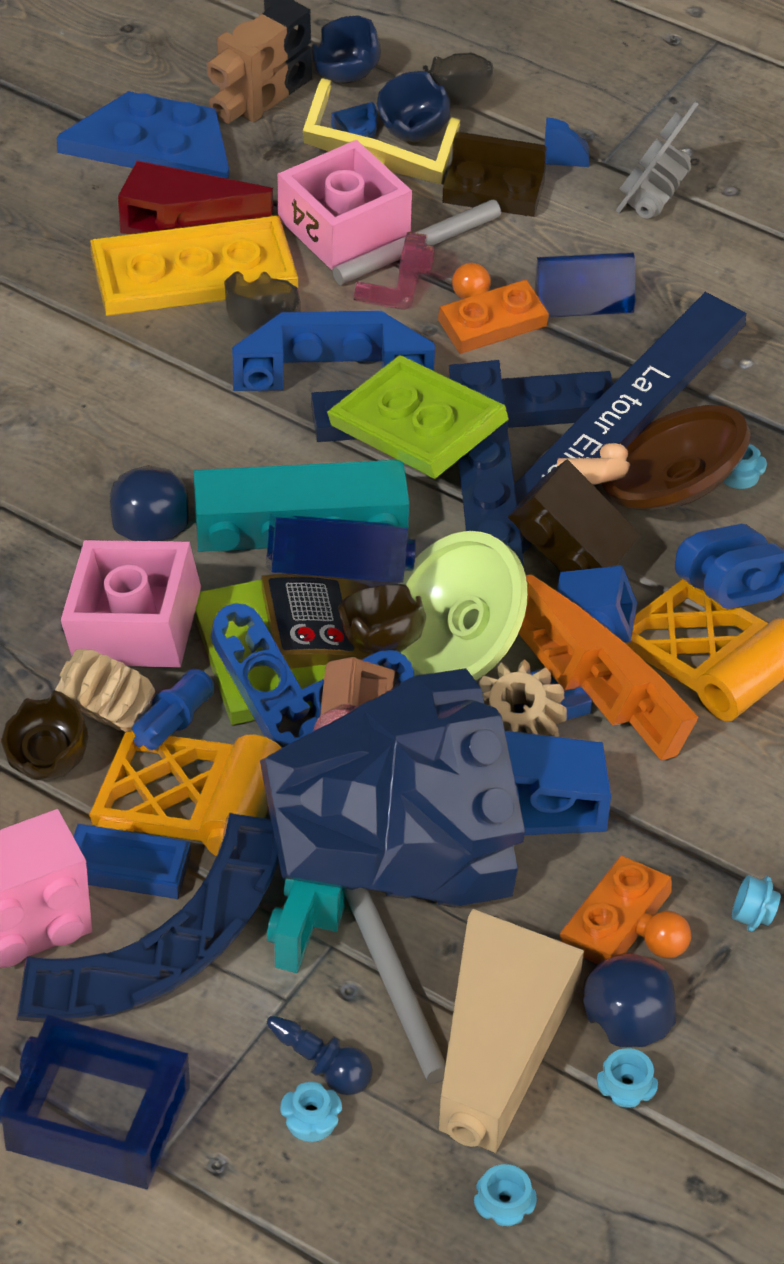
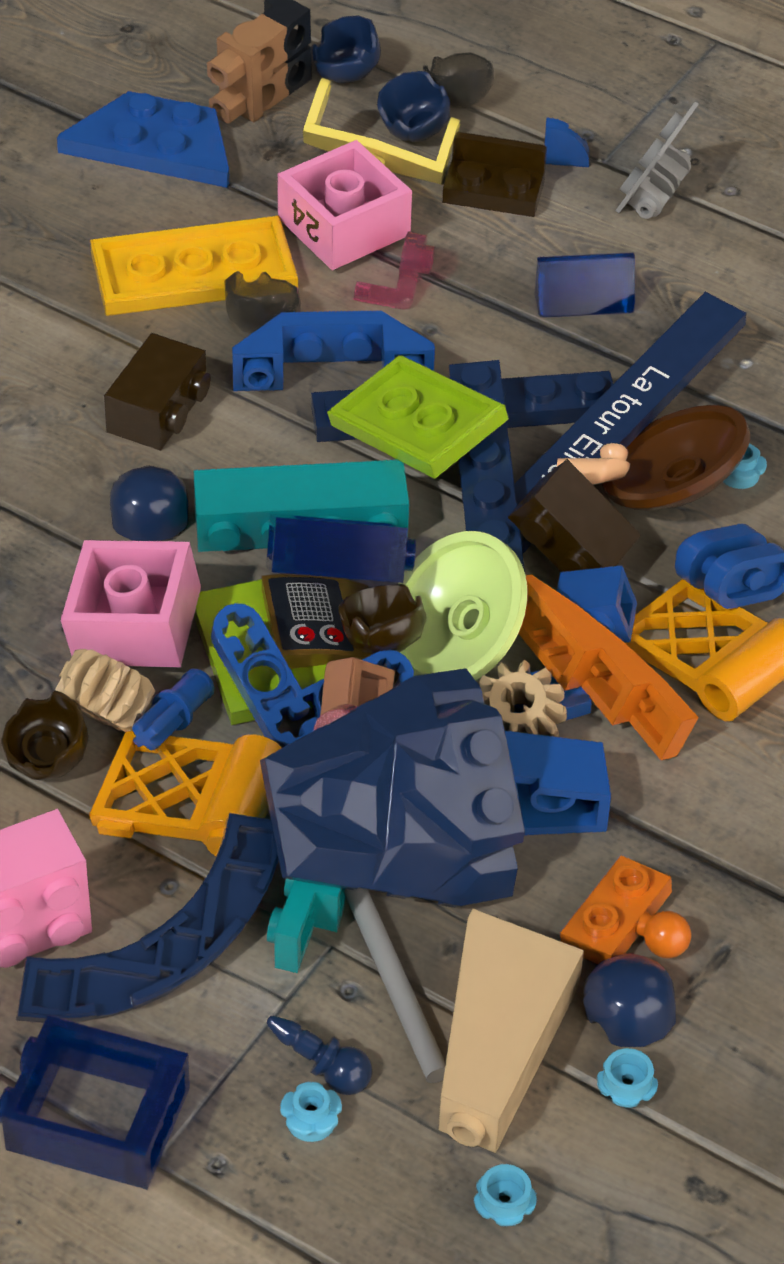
blue tile [73,824,191,899] -> none
dark red slope [118,161,273,235] -> none
blue tile [331,102,377,139] -> none
light grey bar [332,199,501,285] -> none
orange plate [438,263,549,354] -> none
medium azure plate [732,875,781,932] -> none
none -> dark brown brick [104,332,211,451]

